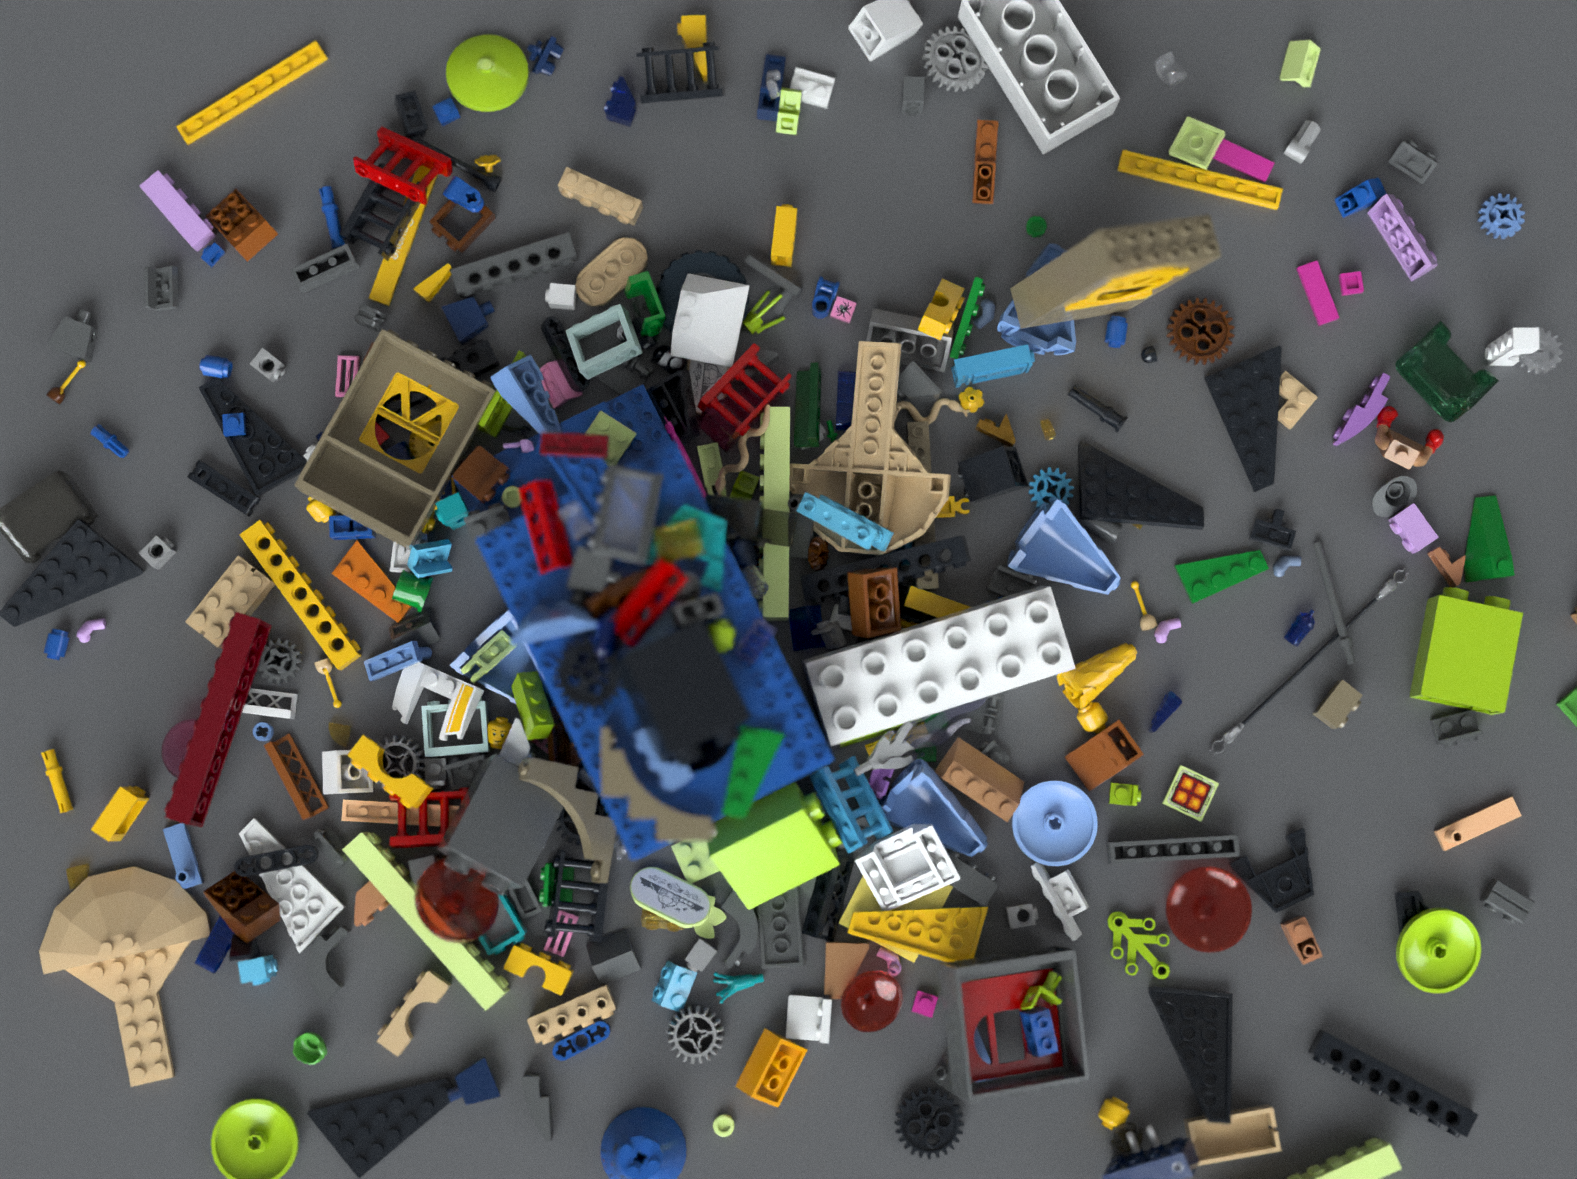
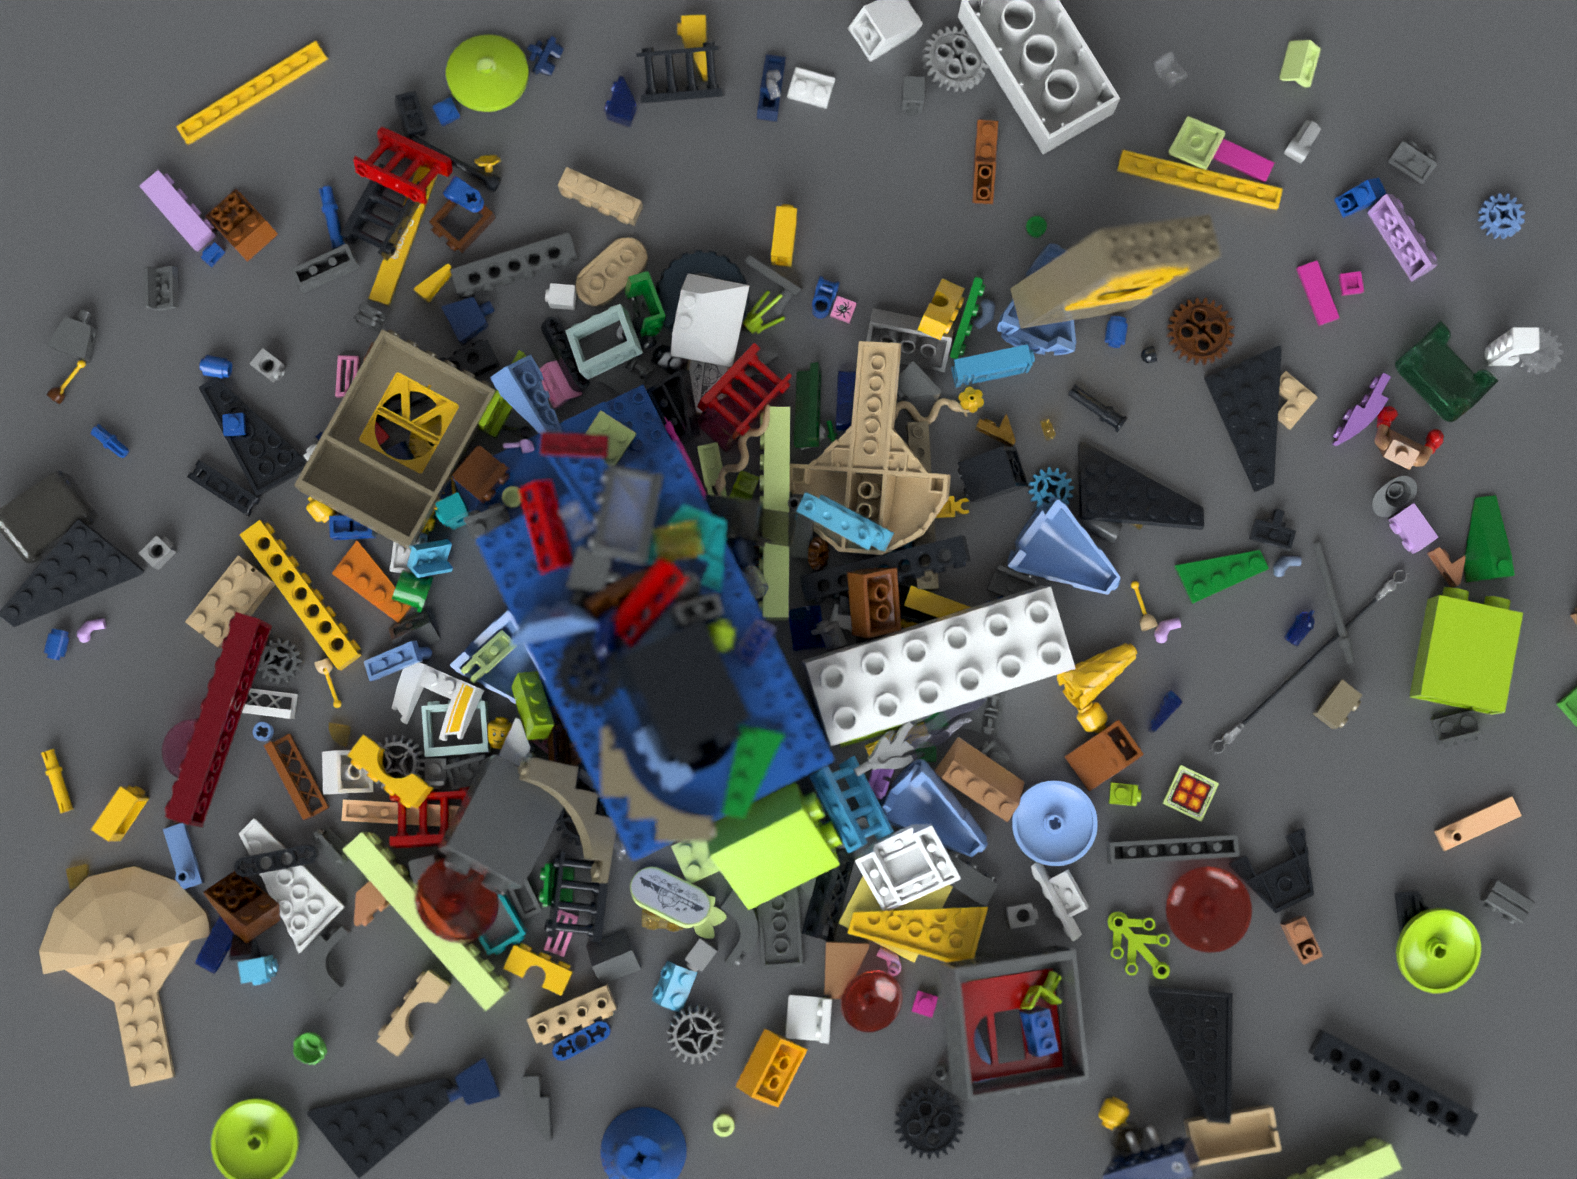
teal piece [713,972,764,1004] -> none
slope [776,88,802,135] -> none

